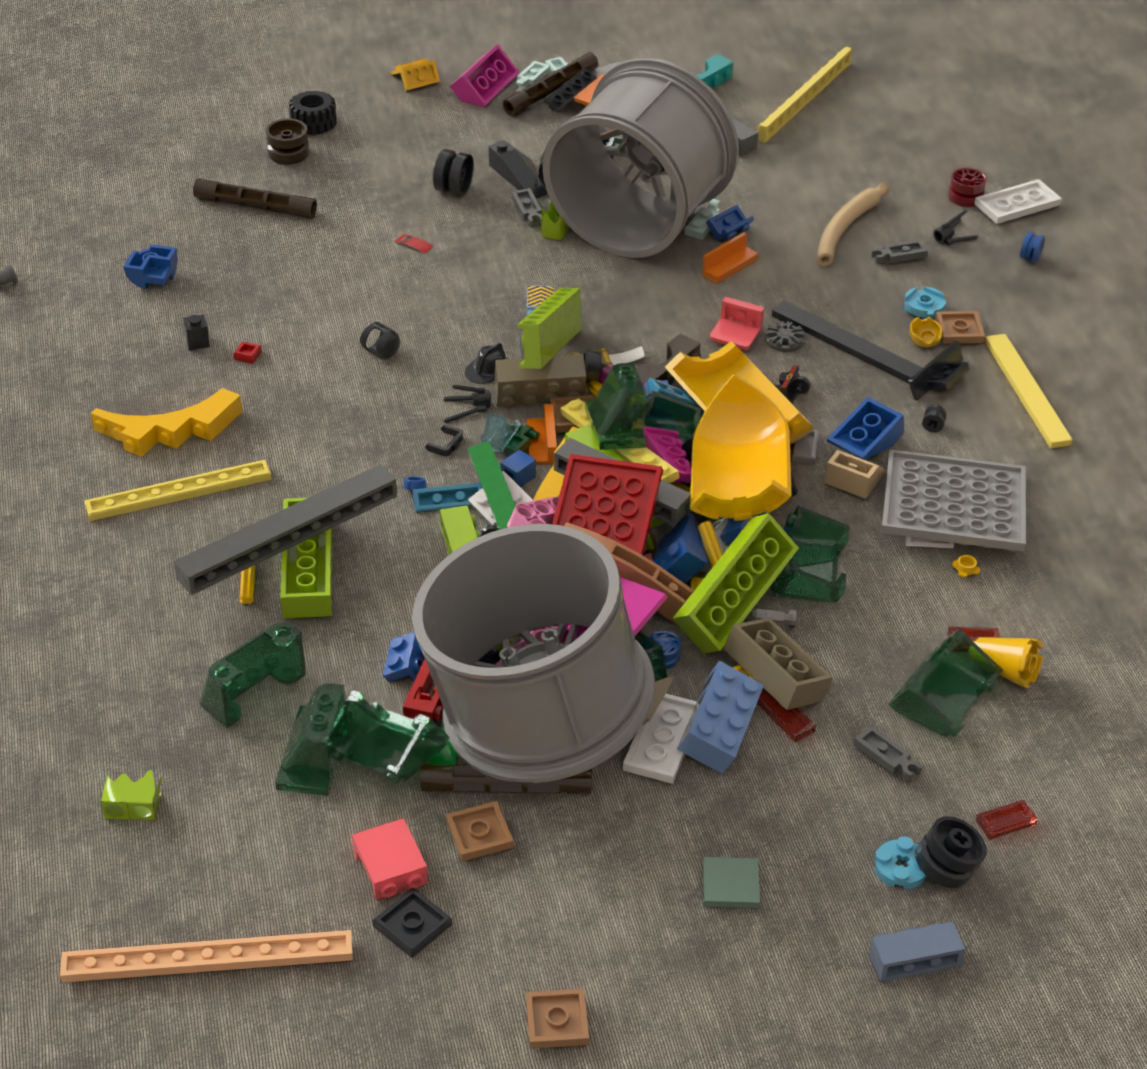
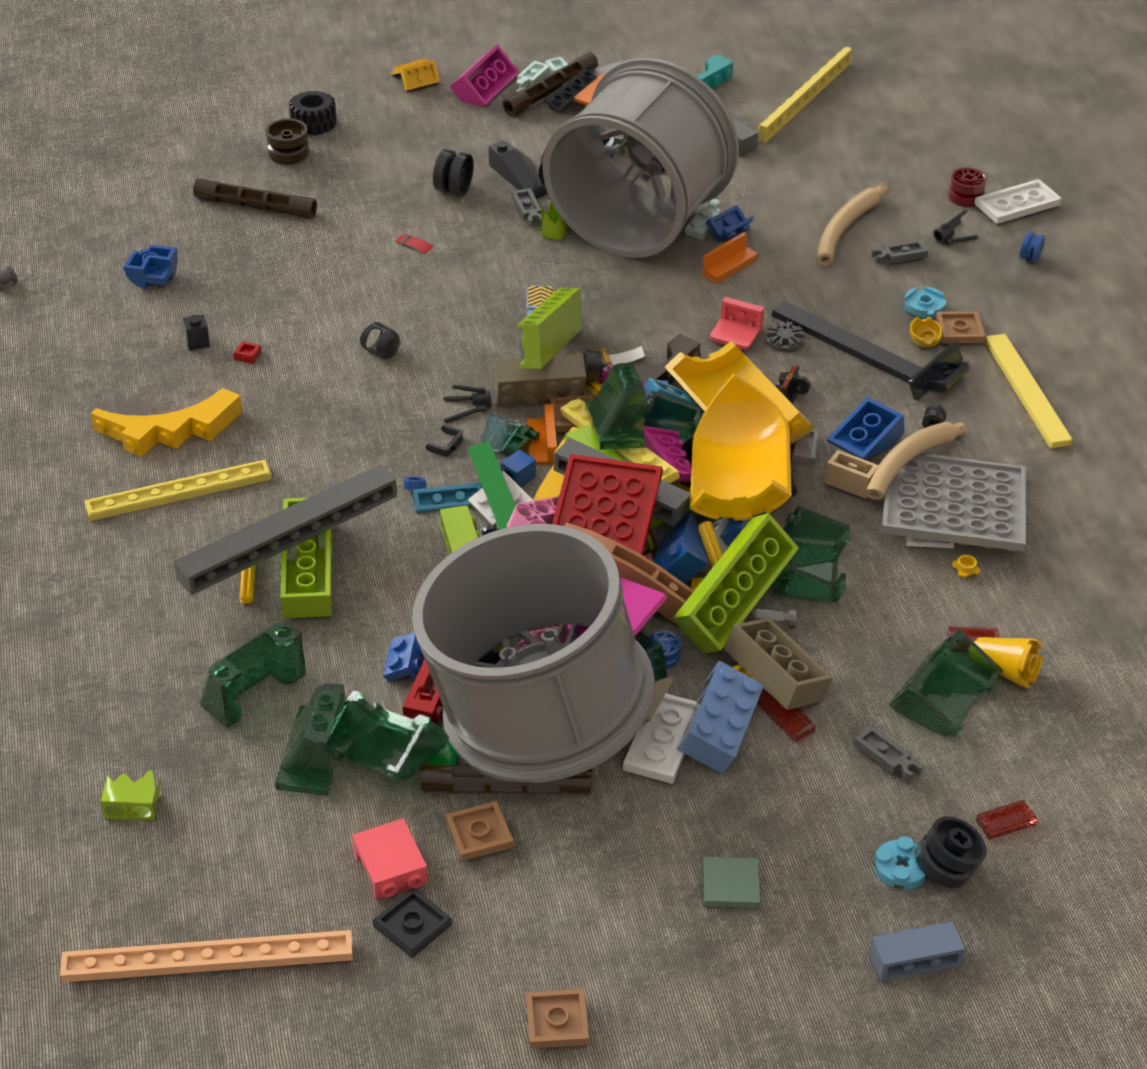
black piece [465,343,508,384] -> none
none -> tan animal [865,422,967,500]

